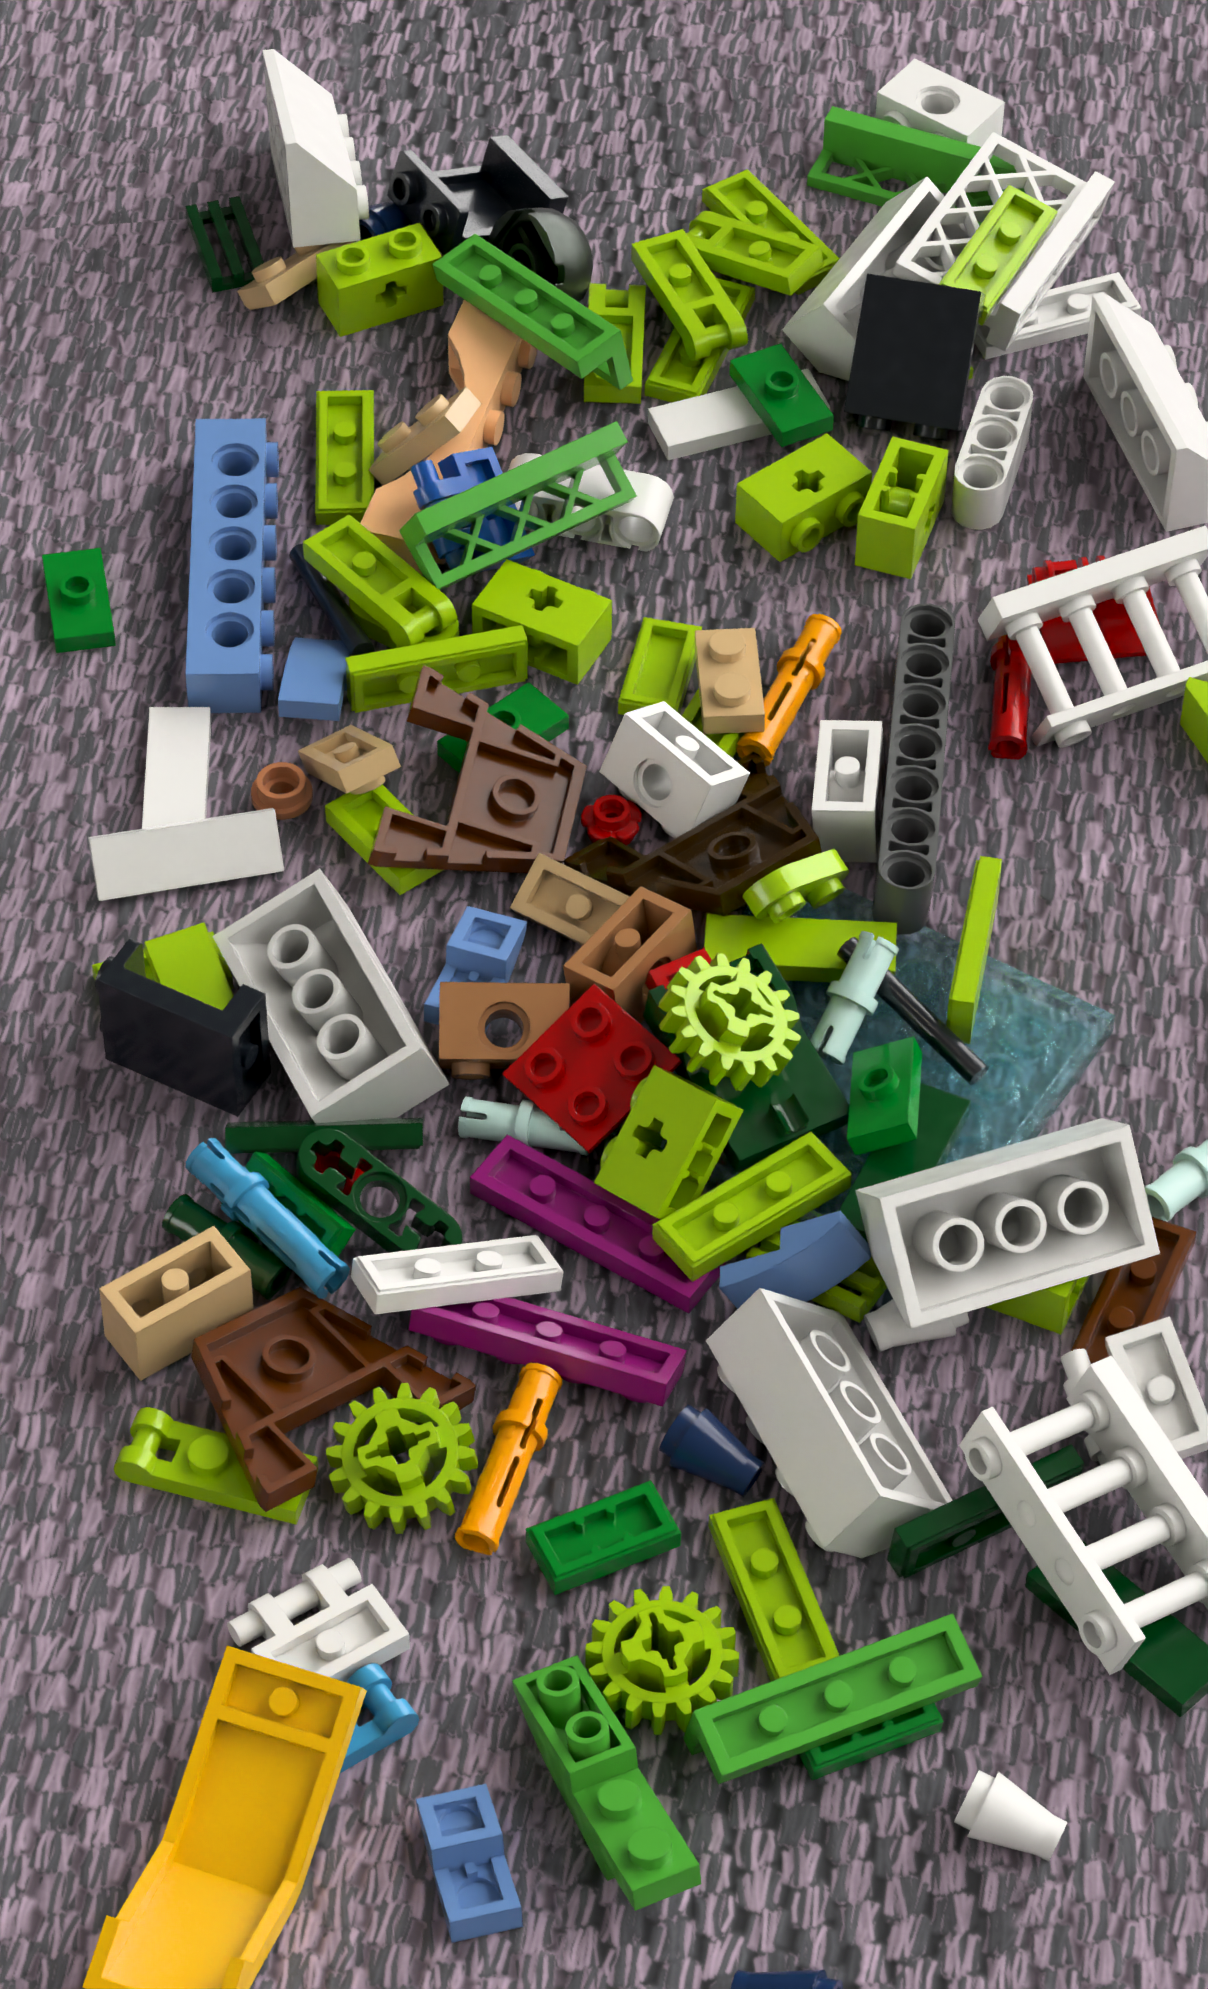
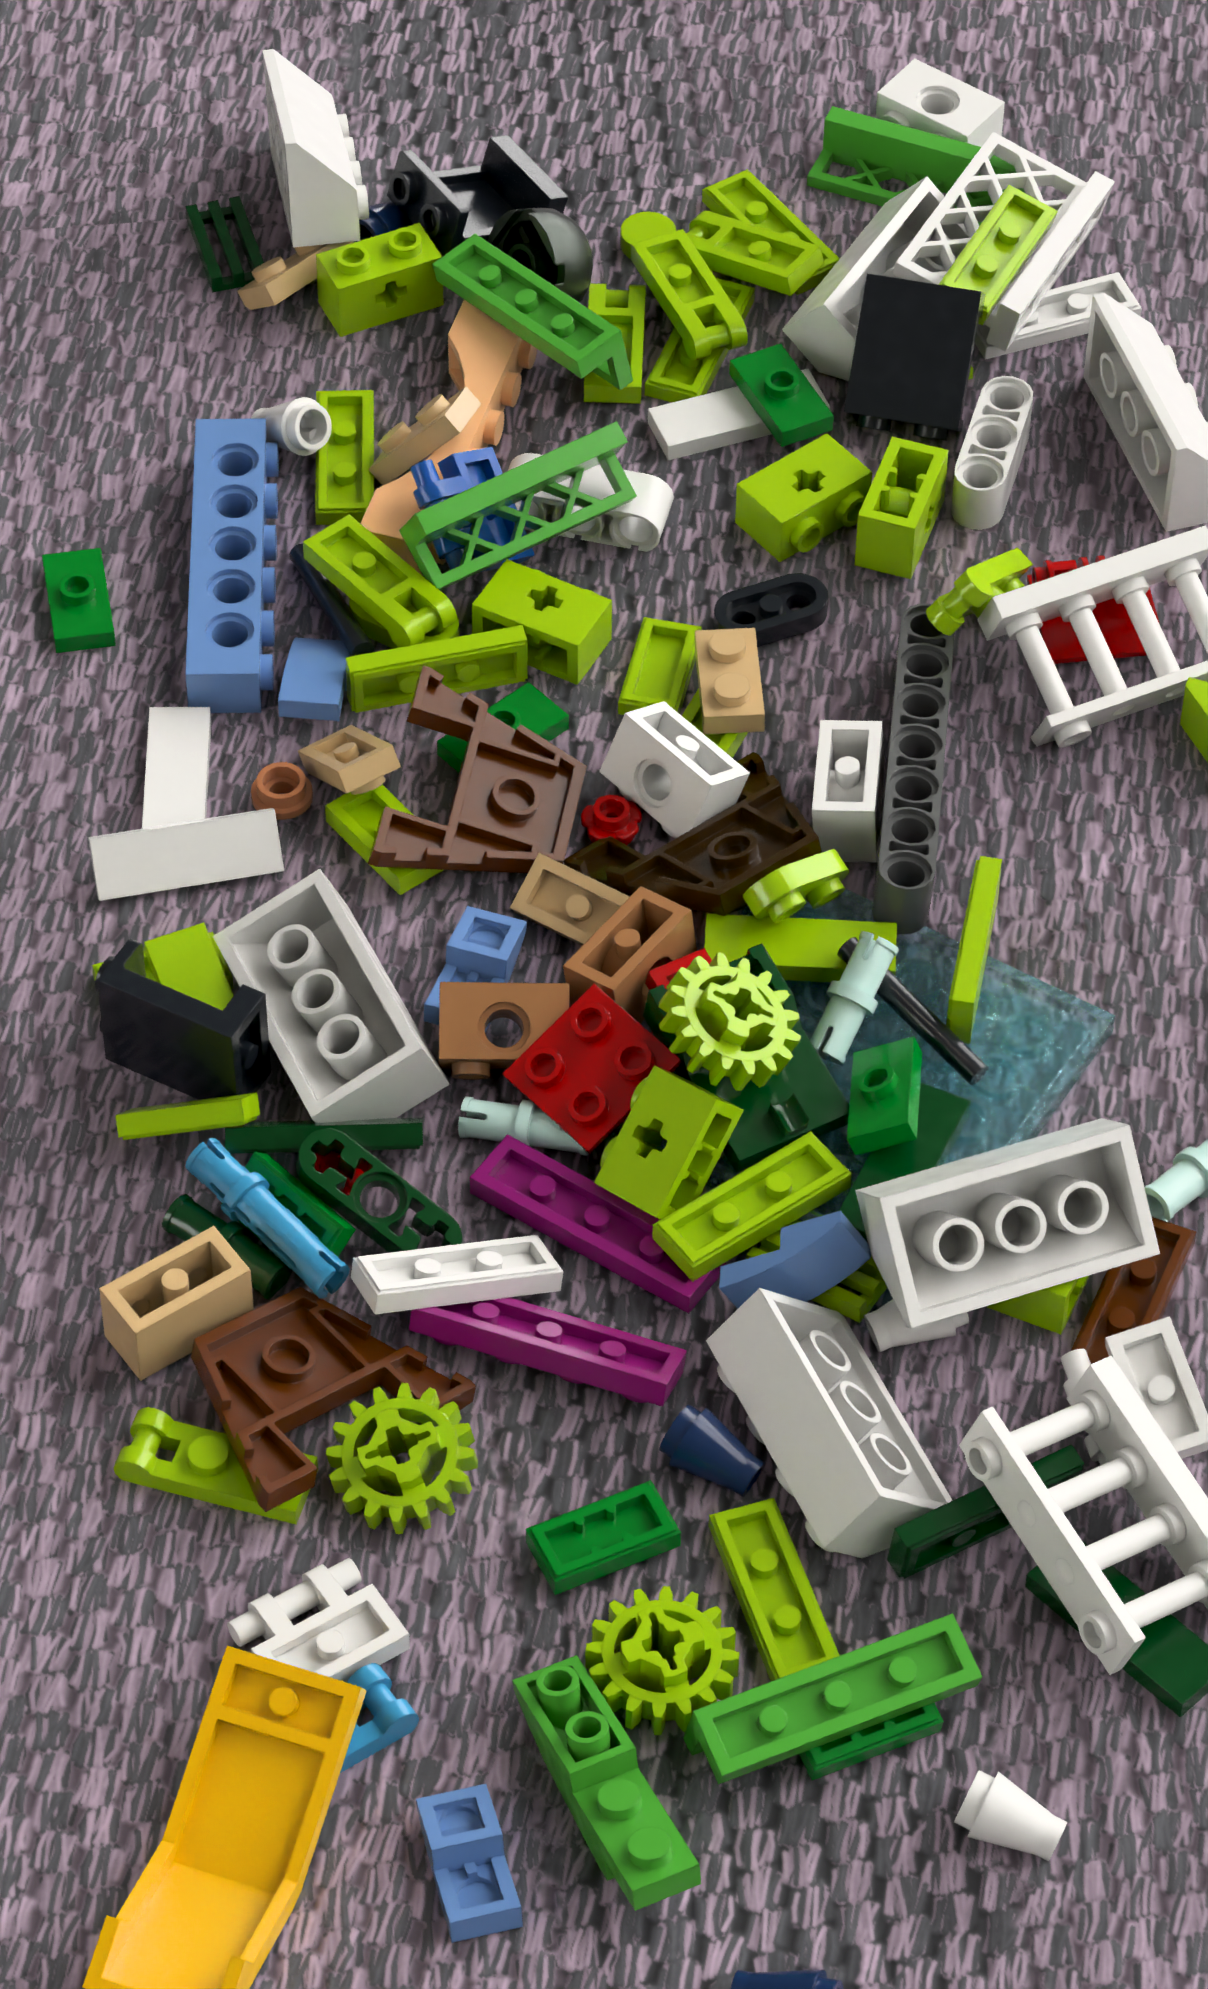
light orange pin [455,1363,563,1555] -> none
light orange pin [736,614,842,767] -> none
red pin [988,634,1032,760] -> none
none -> lime tile [115,1093,260,1140]
none -> white cone [251,397,332,456]
none -> lime tile [620,212,676,259]
none -> black plate [713,573,828,647]
none -> lime plate [926,547,1033,636]

